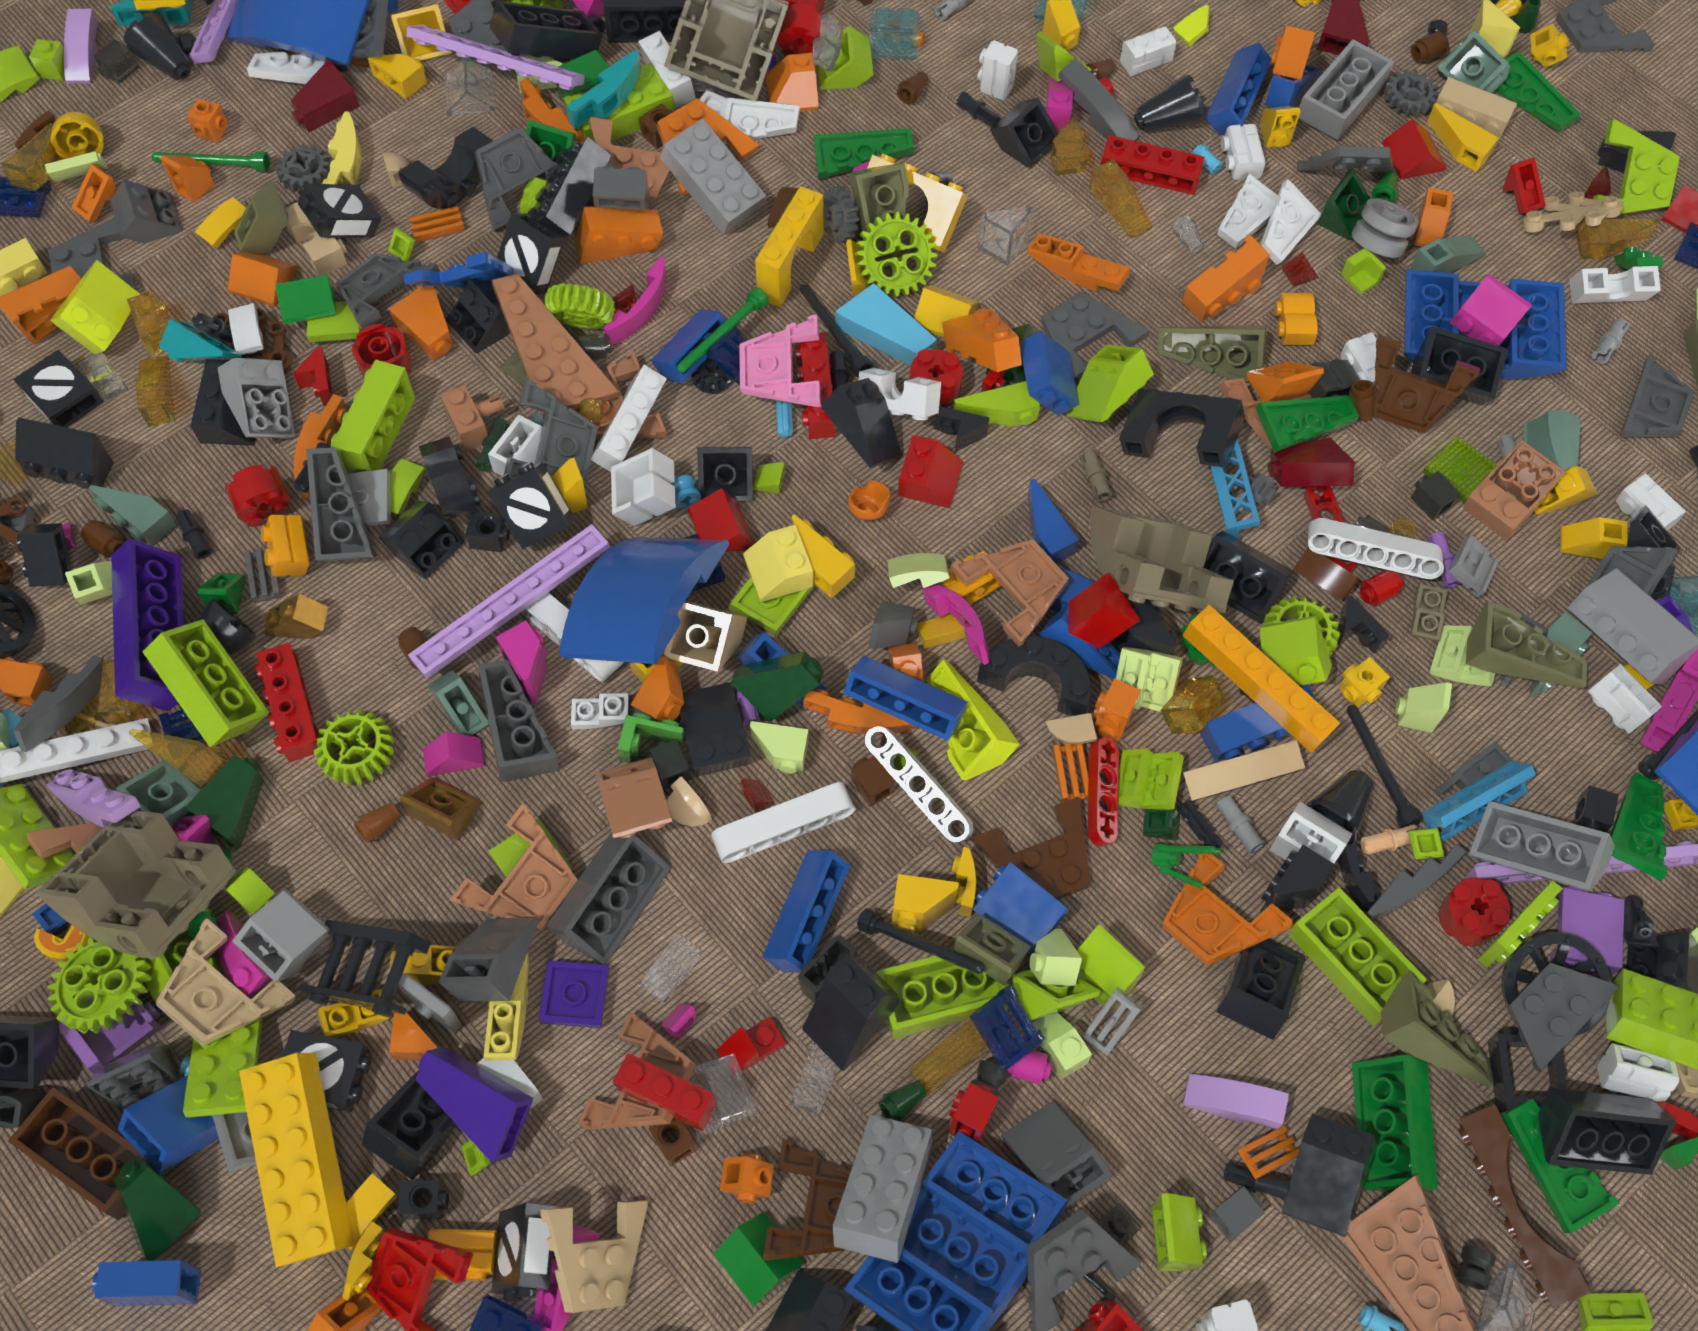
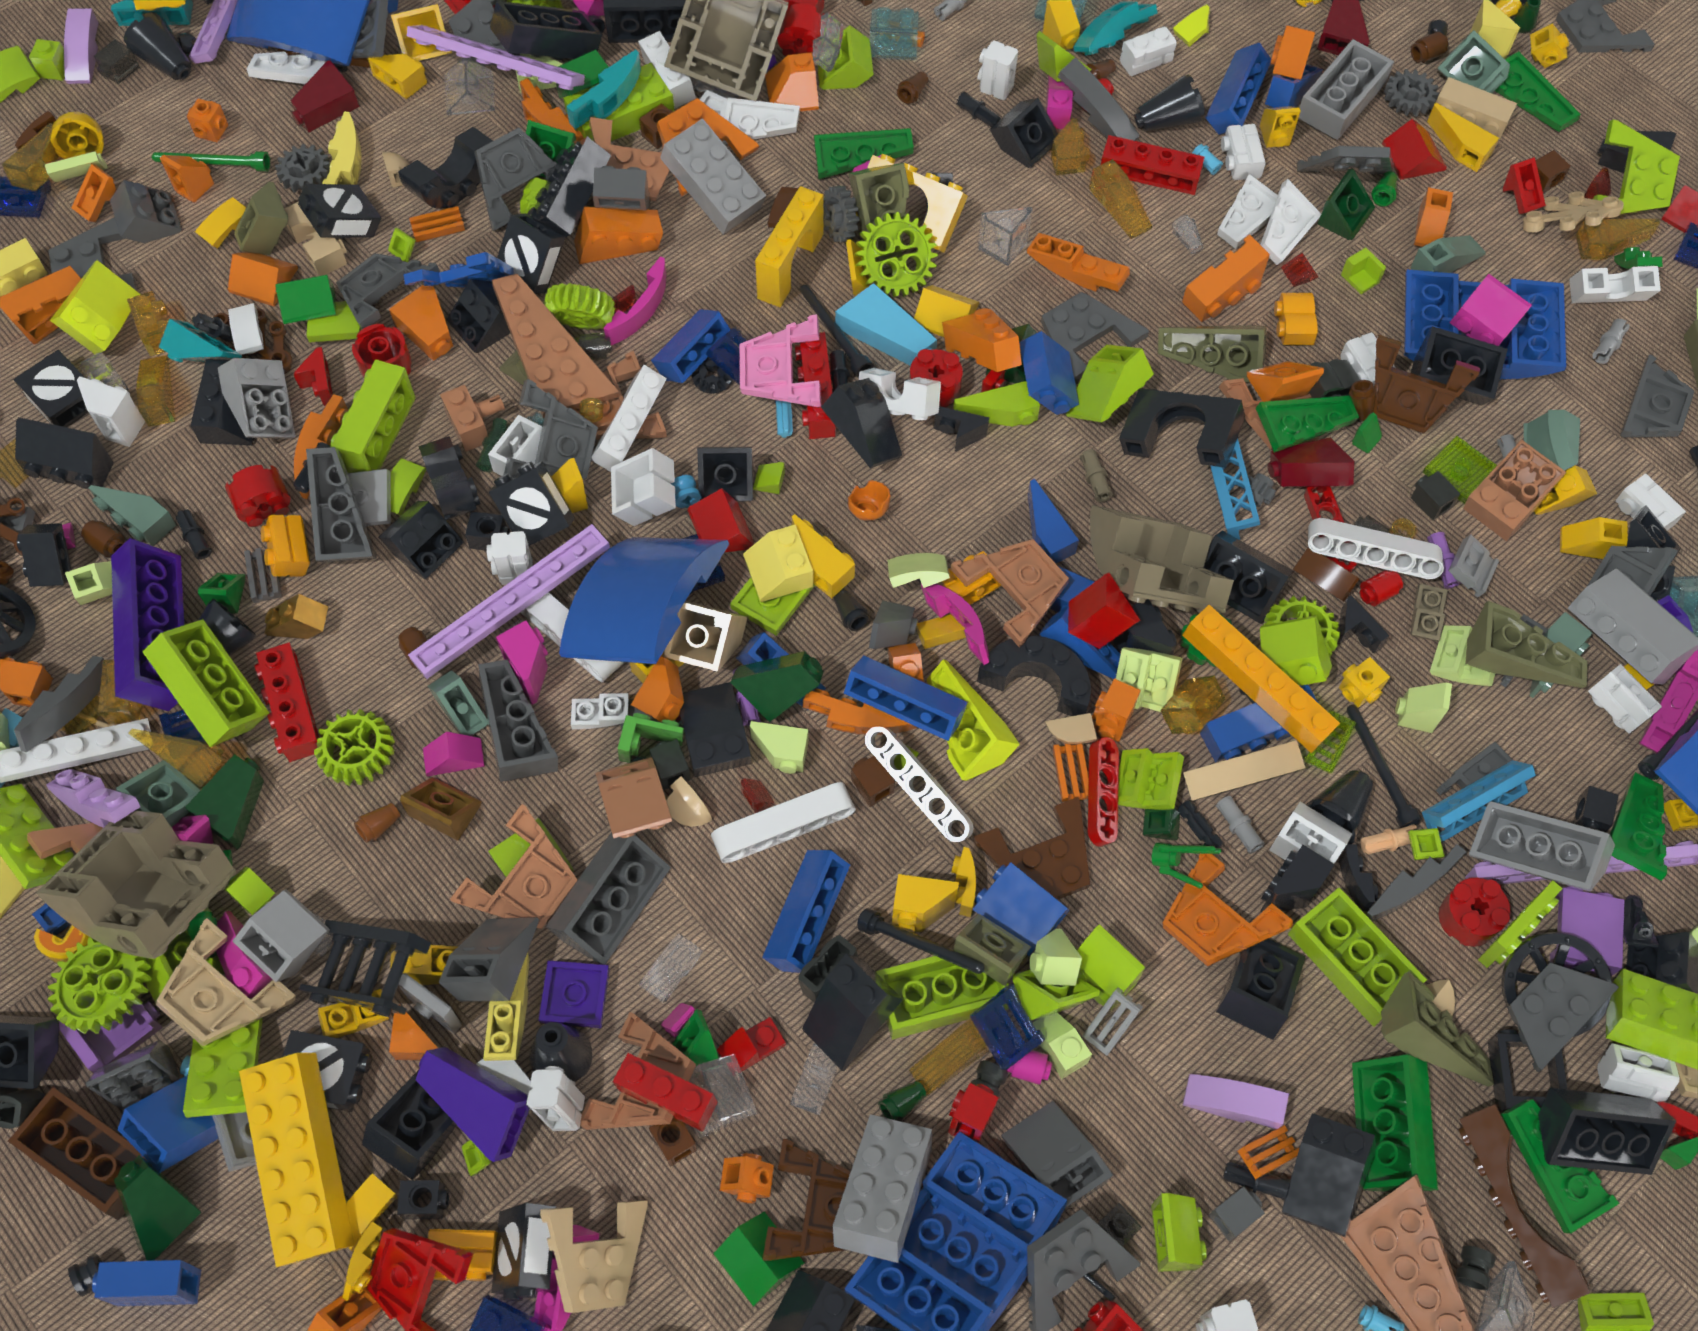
green piece [677,287,769,373] -> none
red slope [898,435,963,509] -> none
light grey wheel [1352,199,1419,258] -> none
none -> black wheel [68,1253,103,1297]
none -> white slope [77,376,145,447]
none -> white brick [487,531,533,585]
none -> white brick [527,1066,585,1131]
none -> black cone [530,1022,593,1082]
none -> green slope [672,1009,720,1071]
none -> black cone [833,590,869,631]
none -> teal slope [1073,1,1158,55]
none -> clear neon green slope [1304,710,1356,774]
none -> green slope [1352,413,1382,453]
none -> reddish brown brick [1536,150,1571,193]

